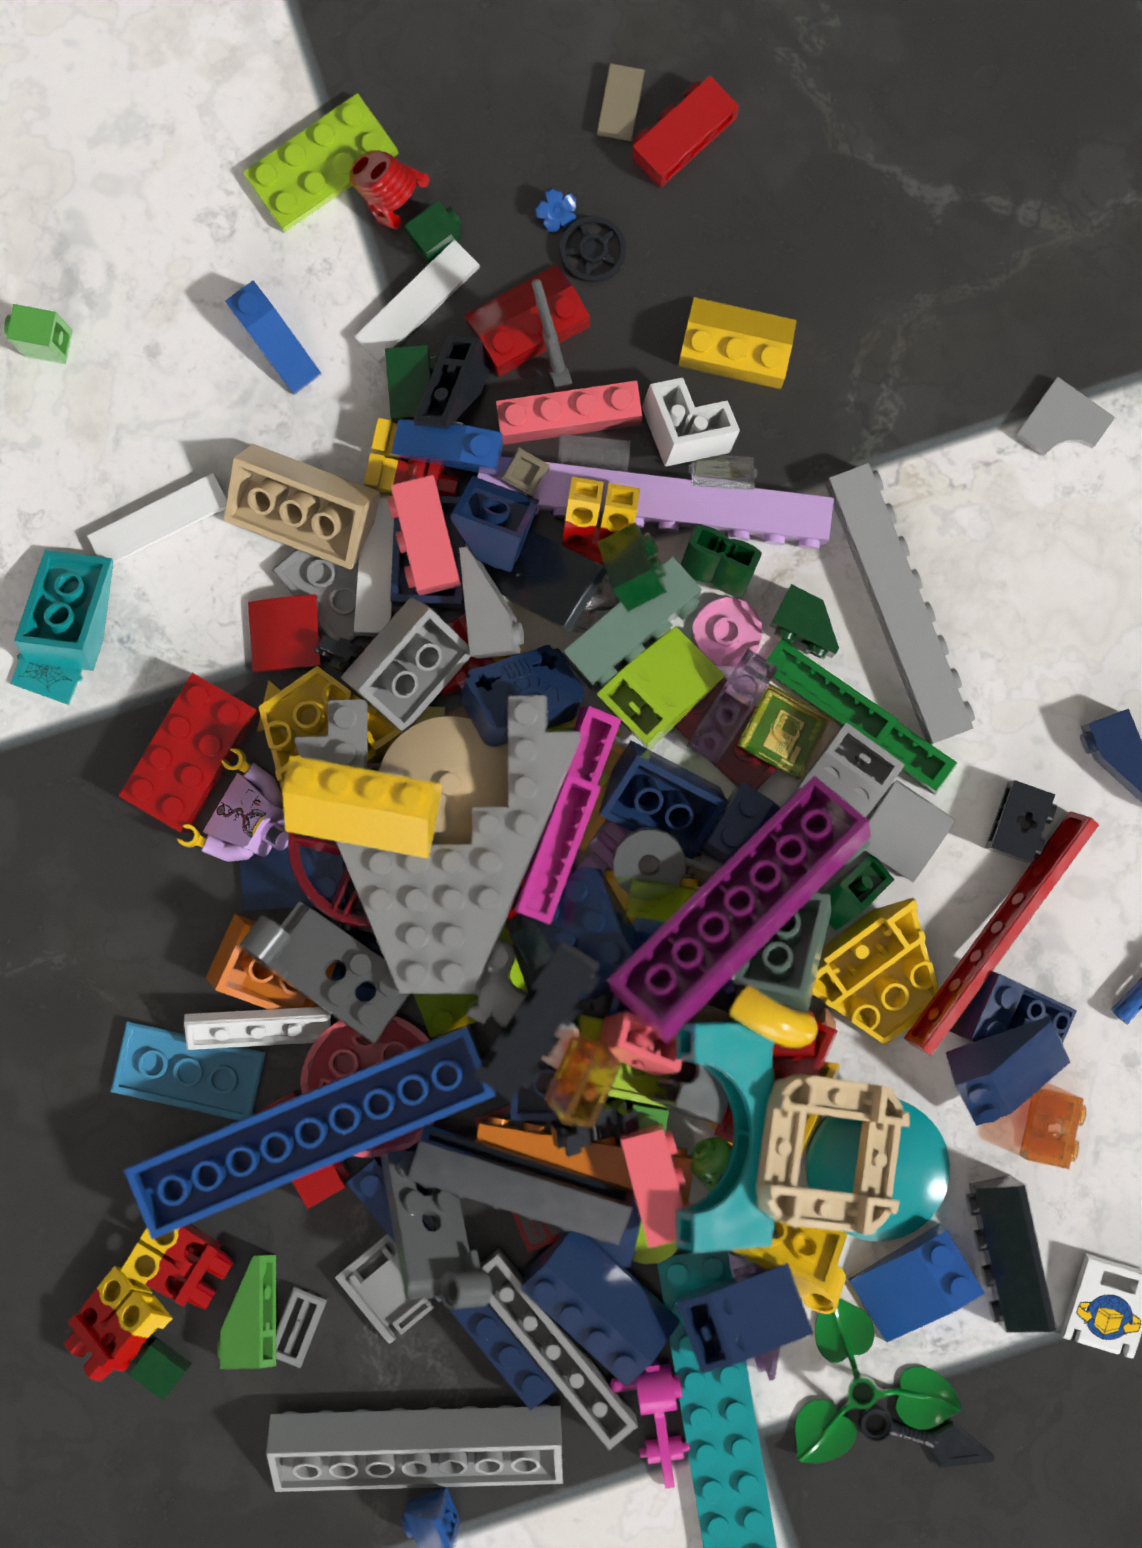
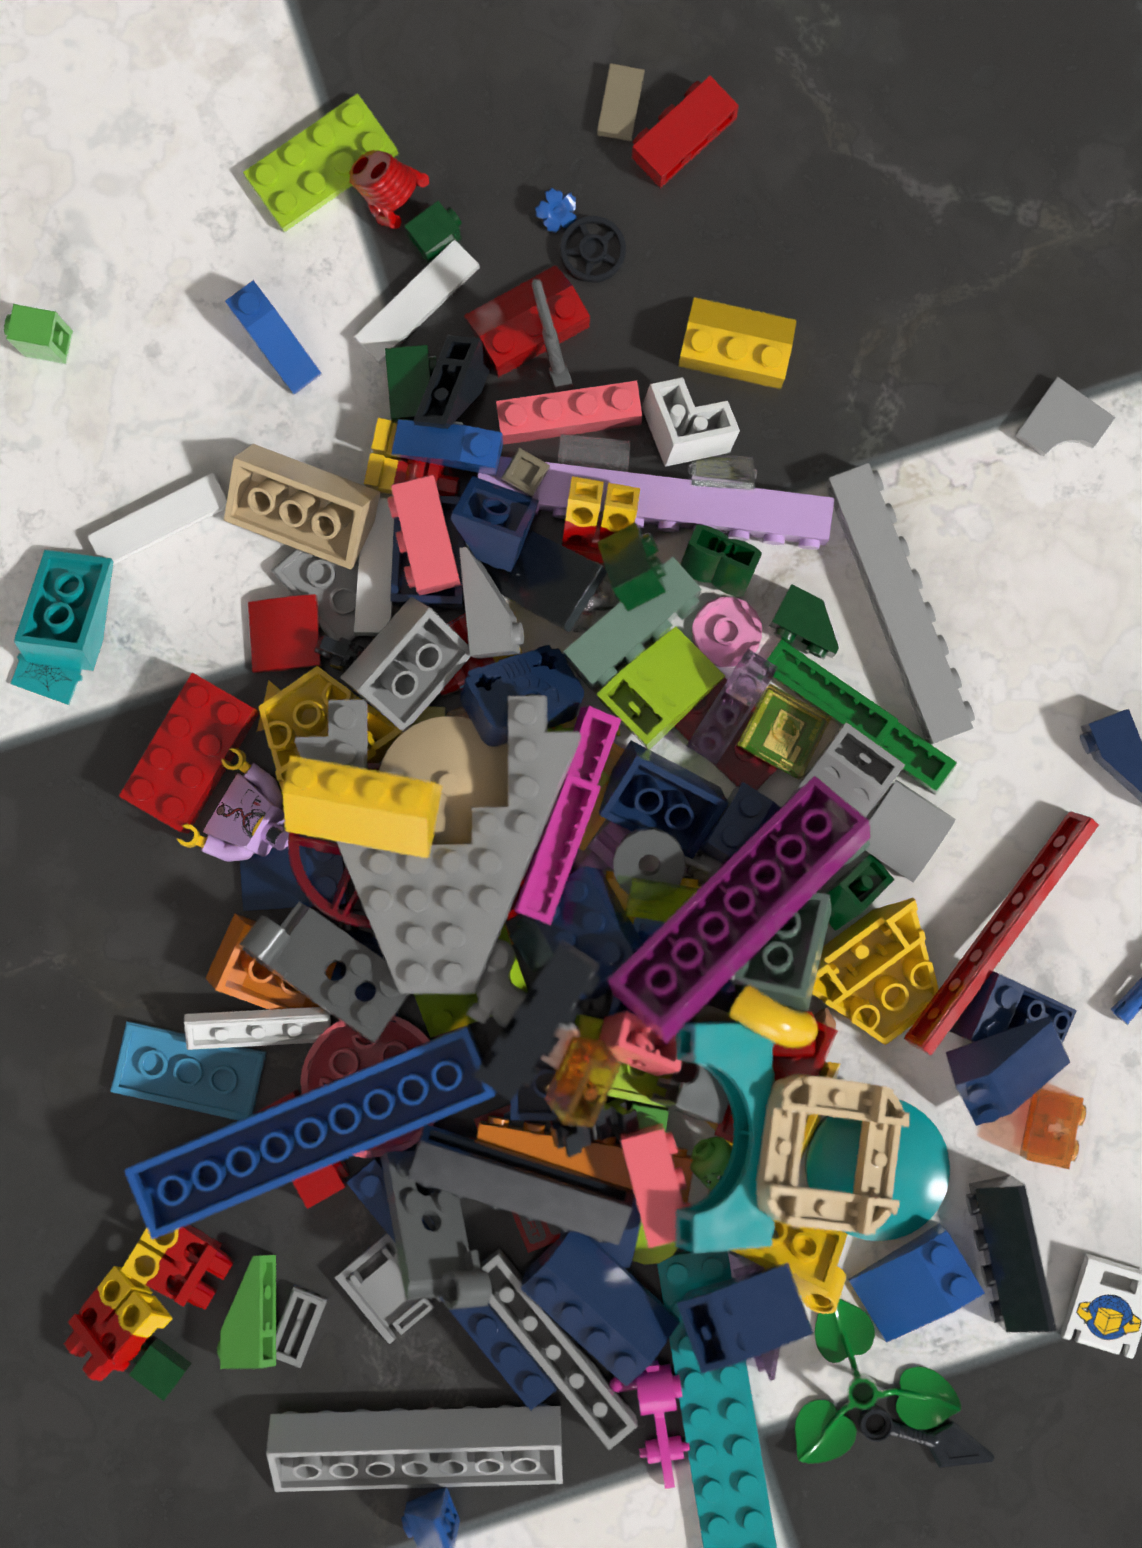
black brick [985,780,1057,863] -> none

